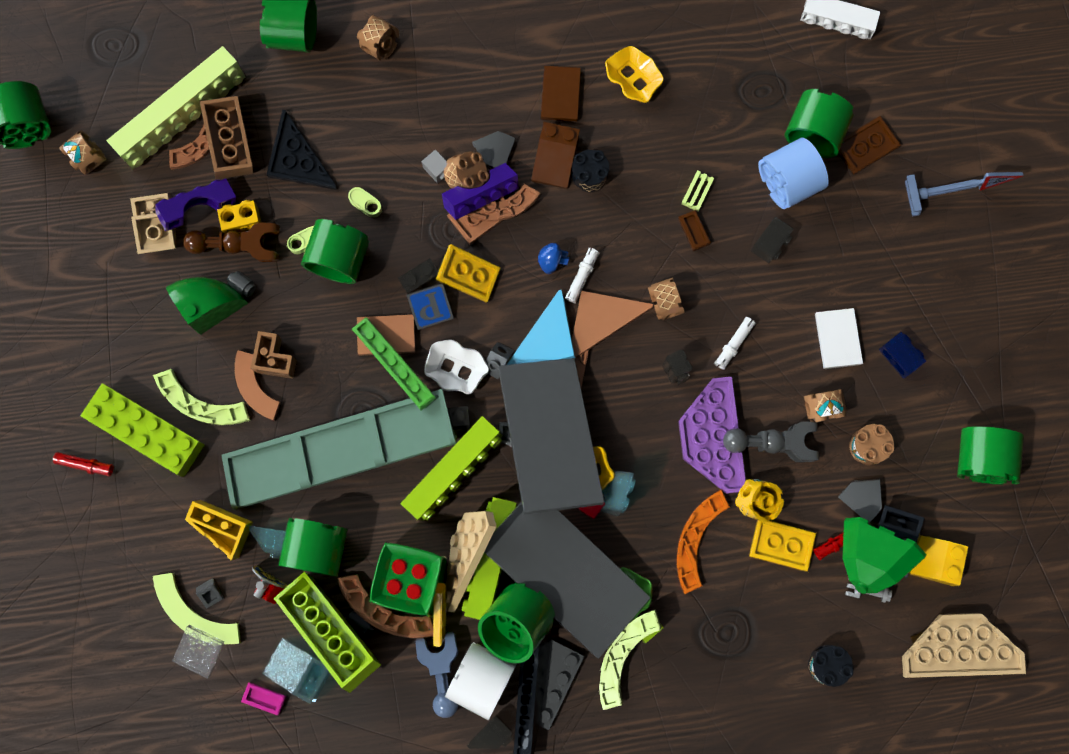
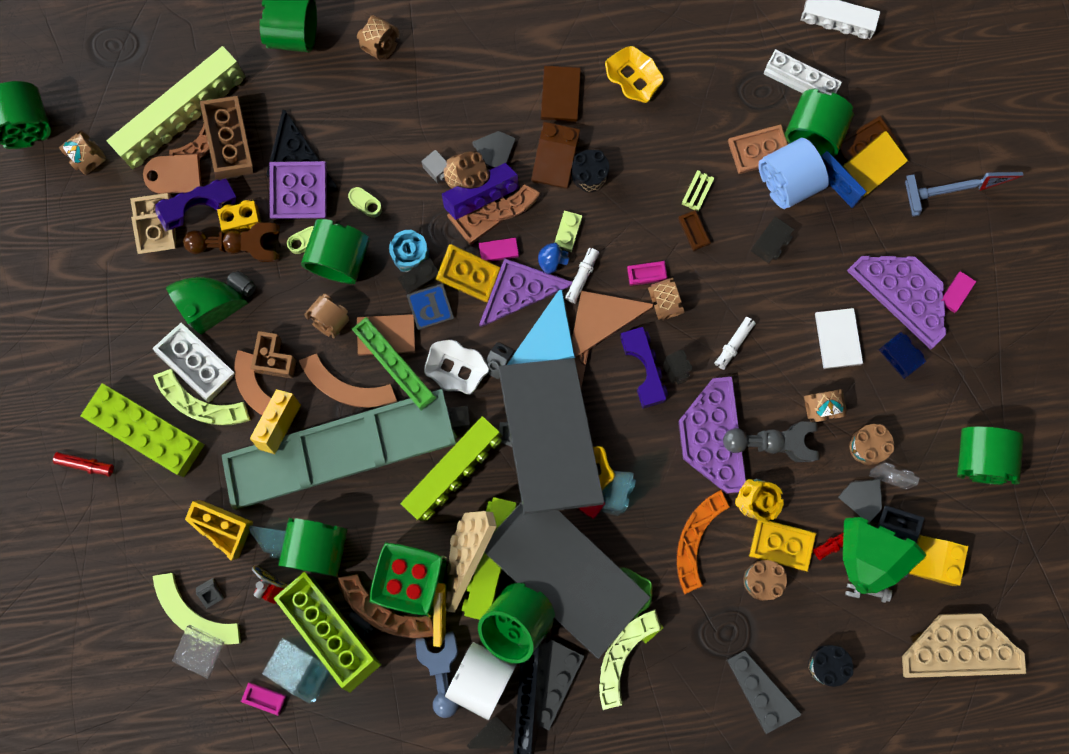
none -> nougat tile [143,154,202,194]
none -> white slope [153,323,235,403]
none -> yellow brick [250,389,301,454]
none -> medium lavender plate [270,161,327,219]
none -> nougat tile [299,353,398,408]
none -> medium nougat brick [304,294,349,338]
none -> medium azure brick [389,230,429,272]
none -> dark pink tile [479,238,519,262]
none -> medium lavender tile [479,258,573,327]
none -> yellowish green plate [554,211,582,252]
none -> dark purple arch [620,327,668,409]
none -> dark pink tile [627,261,667,286]
none -> dark grey wing [727,651,801,734]
none -> nougat tile [728,124,788,174]
none -> medium nougat brick [743,560,787,601]
none -> white brick [764,49,842,95]
none -> blue tile [821,151,867,208]
none -> yellow tile [842,131,908,196]
none -> medium lavender plate [847,256,946,350]
none -> clear plate [869,463,920,489]
none -> dark pink tile [941,271,976,313]

